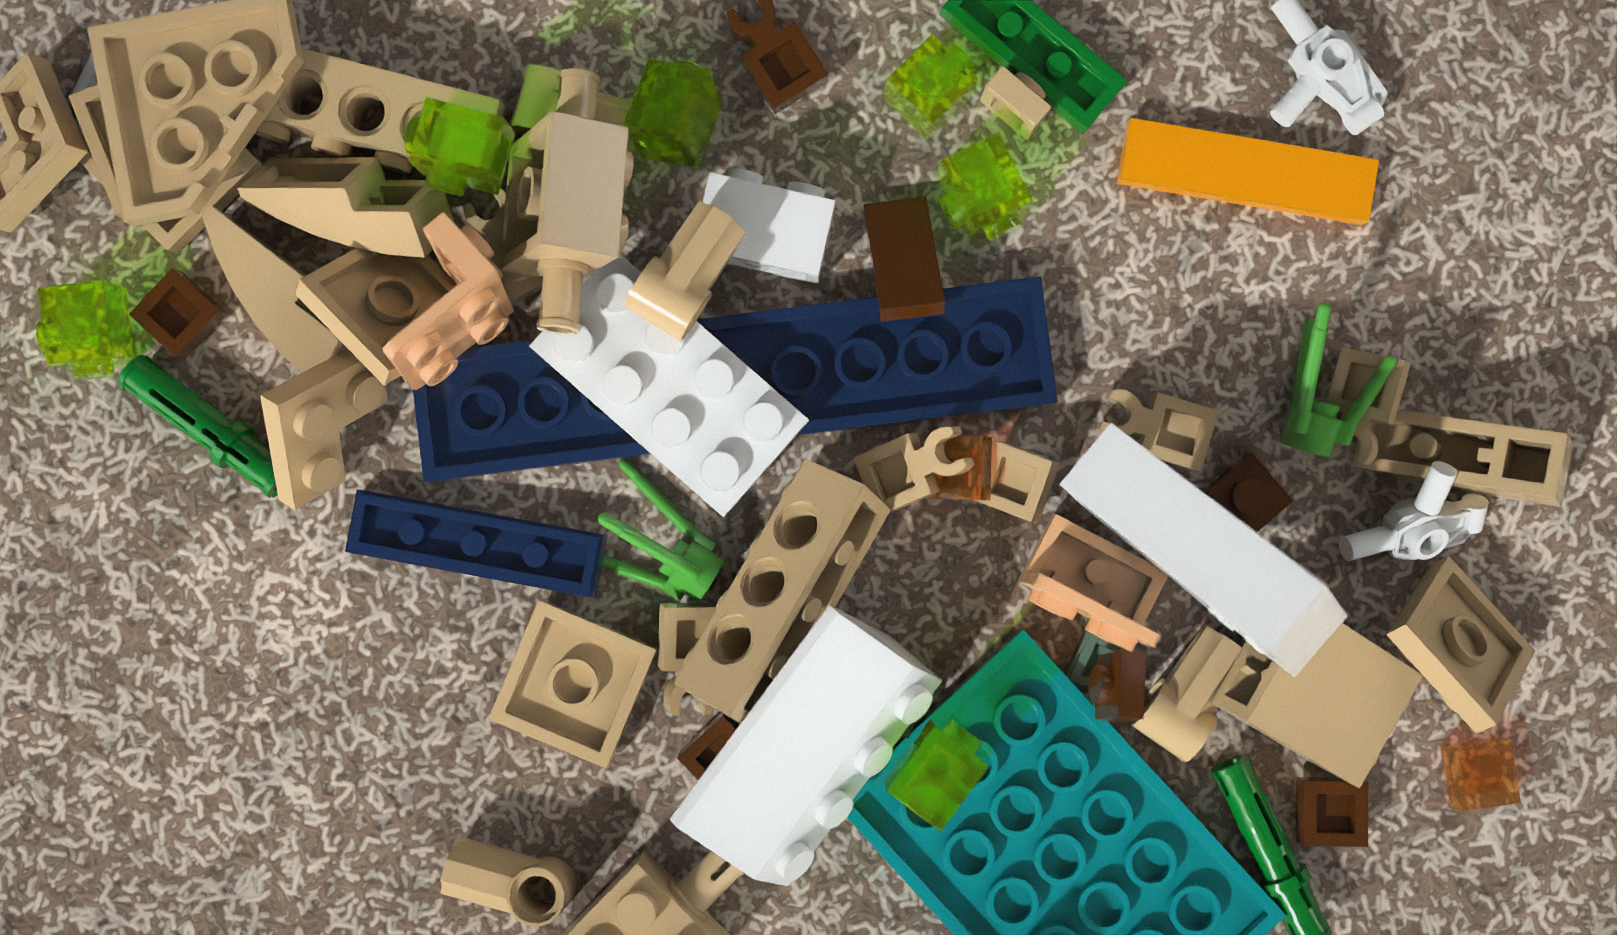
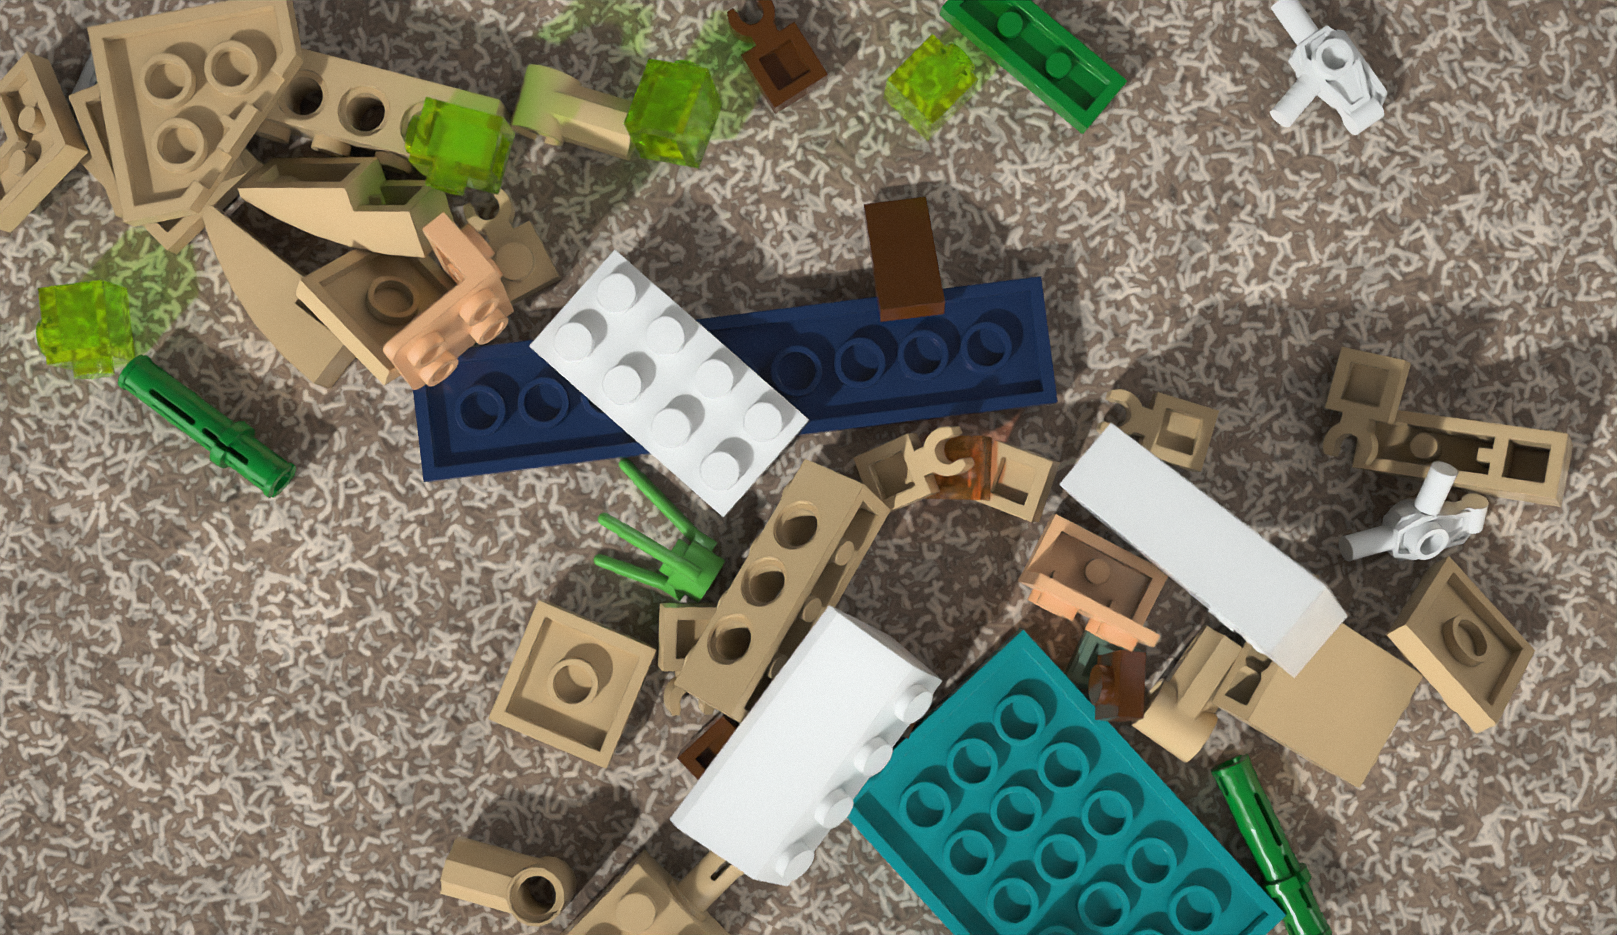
reddish brown plate [129,268,228,360] -> none
tan plate [260,349,388,510] -> none
dark blue tile [345,489,608,598] -> none
tan brick [499,68,634,334] -> none
tan piece [624,201,746,342] -> none
white brick [703,168,835,284] -> none
clear neon green brick [884,719,989,832] -> none
clear neon green brick [936,132,1033,242] -> none
tan plate [980,66,1051,140] -> none
light orange tile [1116,118,1379,225] -> none
reddish brown plate [1202,453,1293,533] -> none
bright green plant [1280,302,1397,457] -> none
reddish brown plate [1296,777,1368,847] -> none
clear orange tile [1440,736,1521,812] -> none

